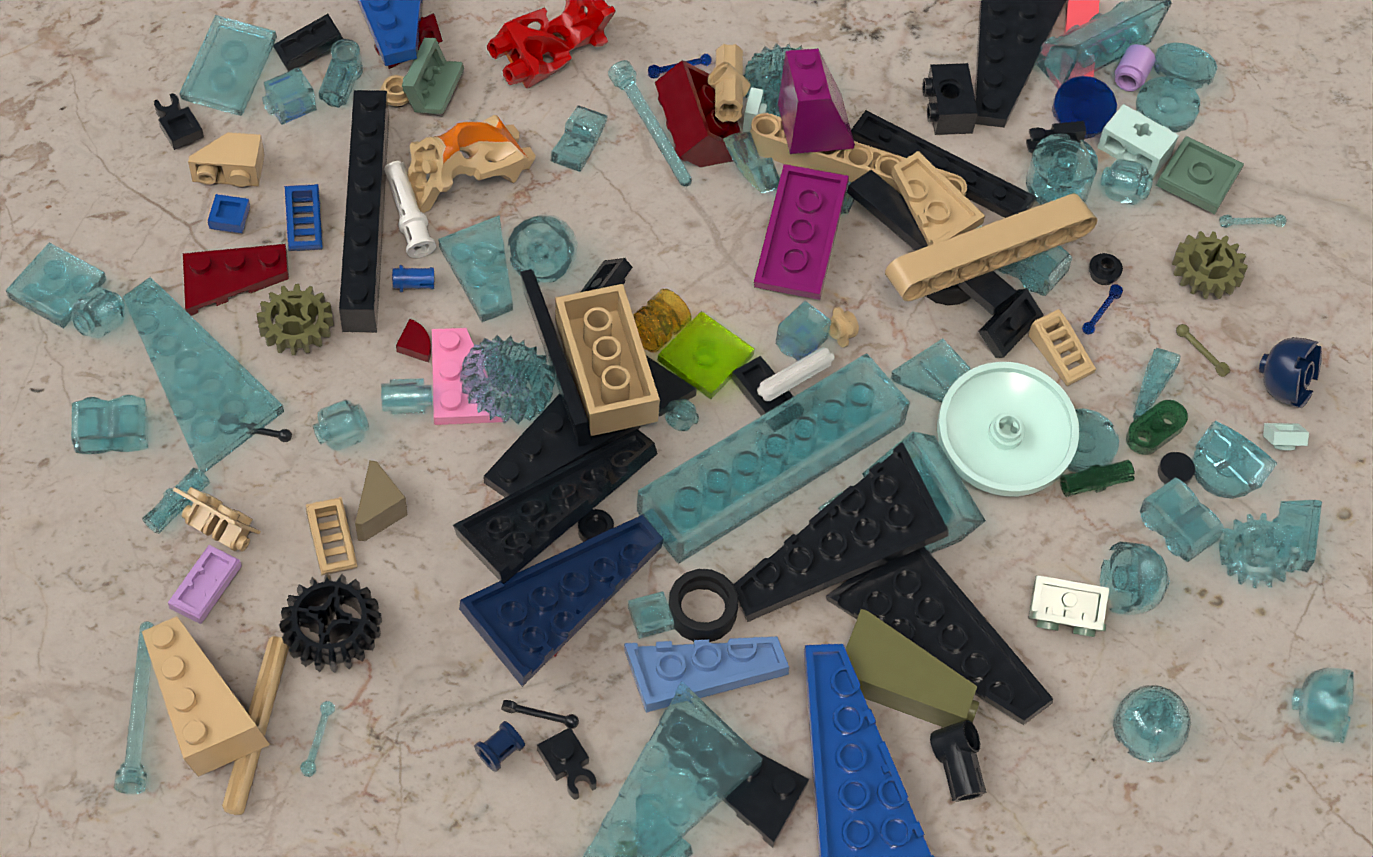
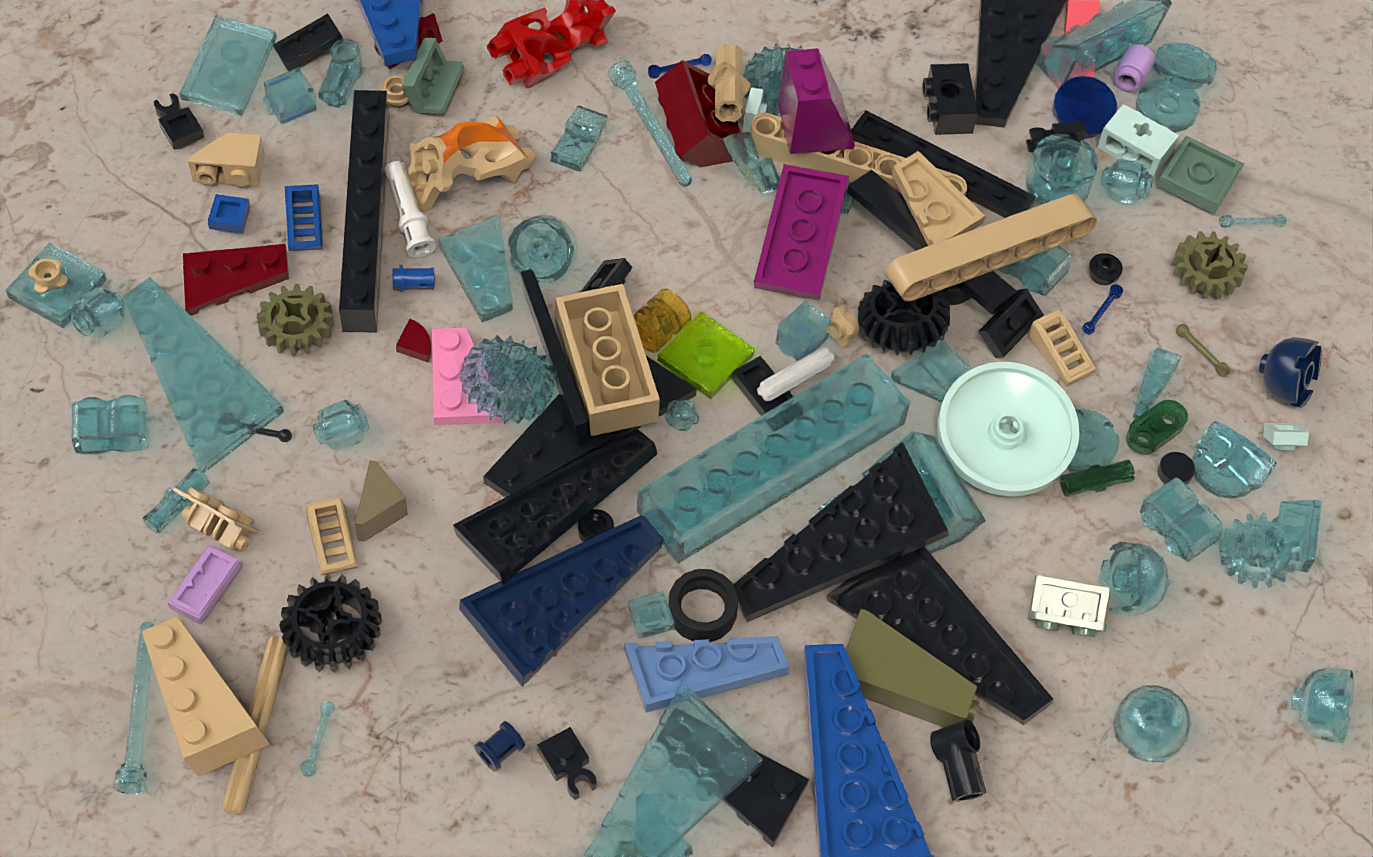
clear light blue brick [381,378,432,415] -> none
black hinge [501,700,579,729] -> none
none -> tan plate [28,258,68,294]
none -> black gear [858,280,950,356]

